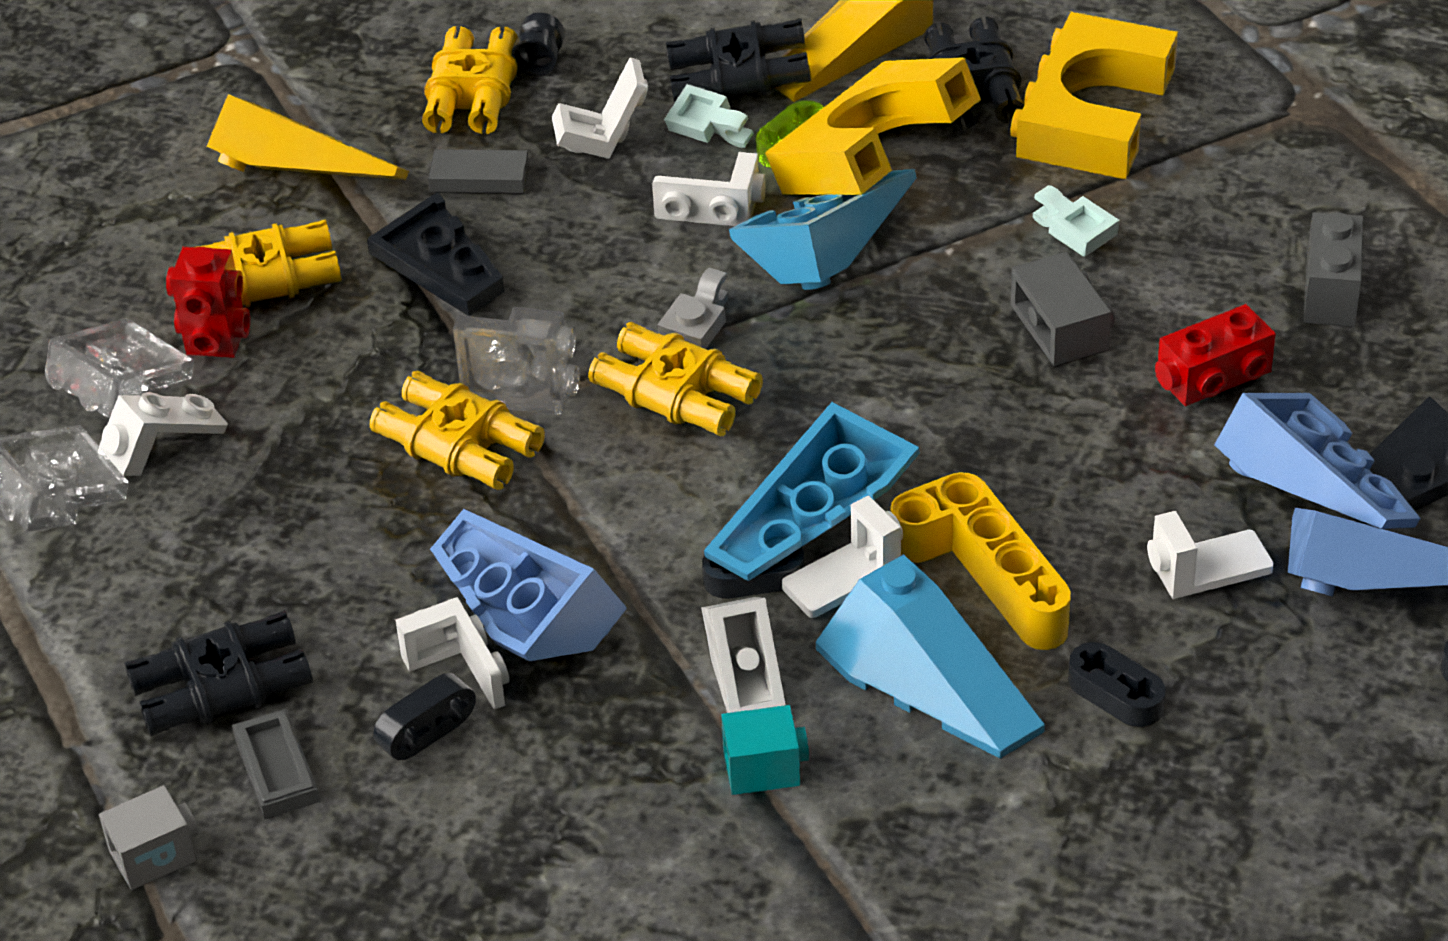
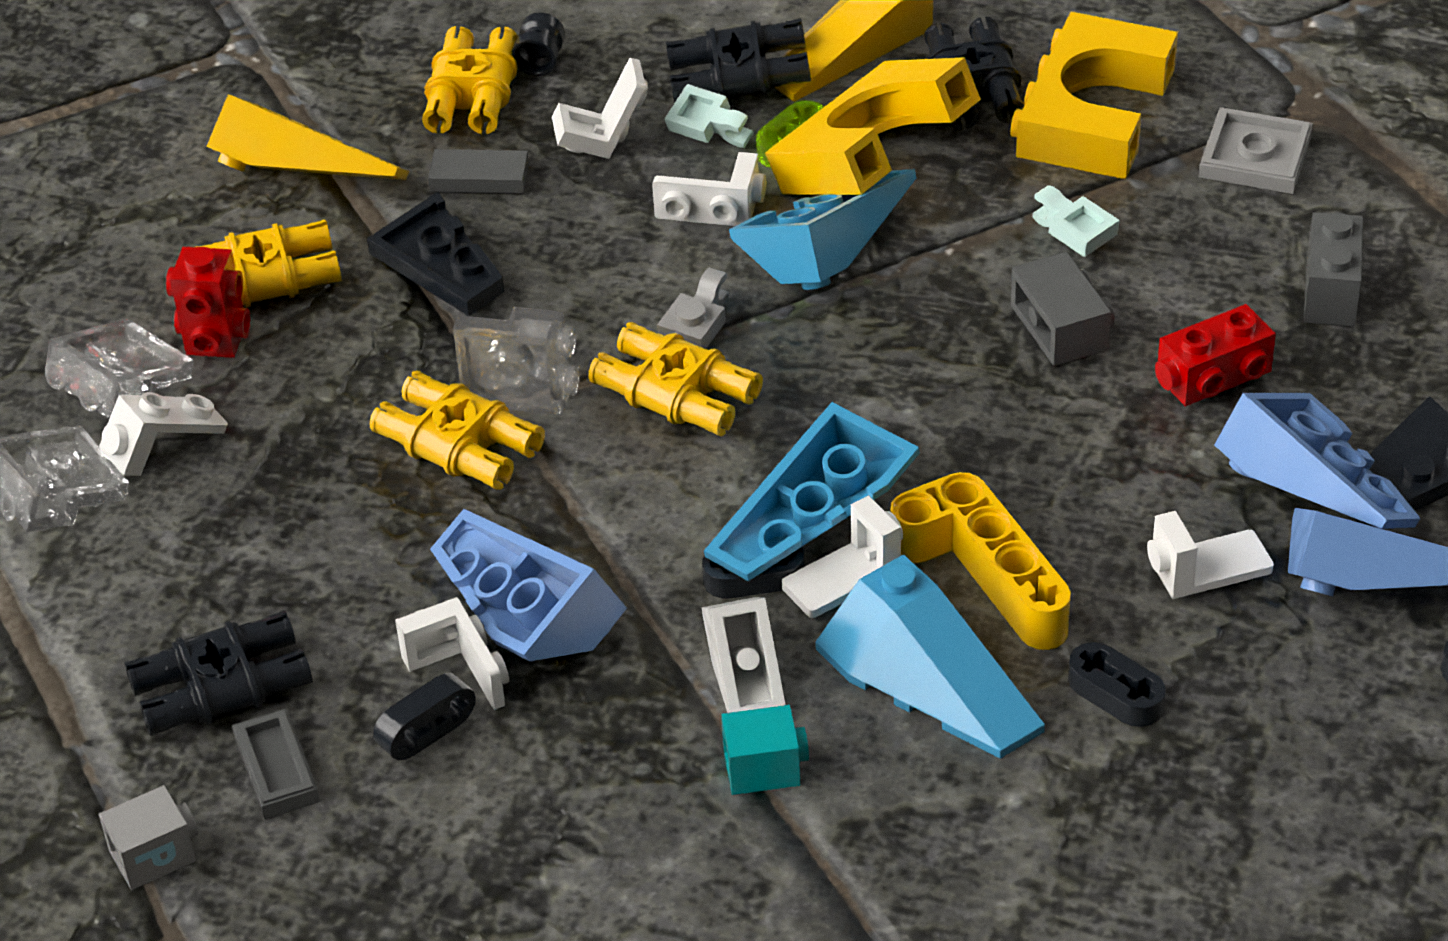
none -> light grey tile [1199,108,1313,194]

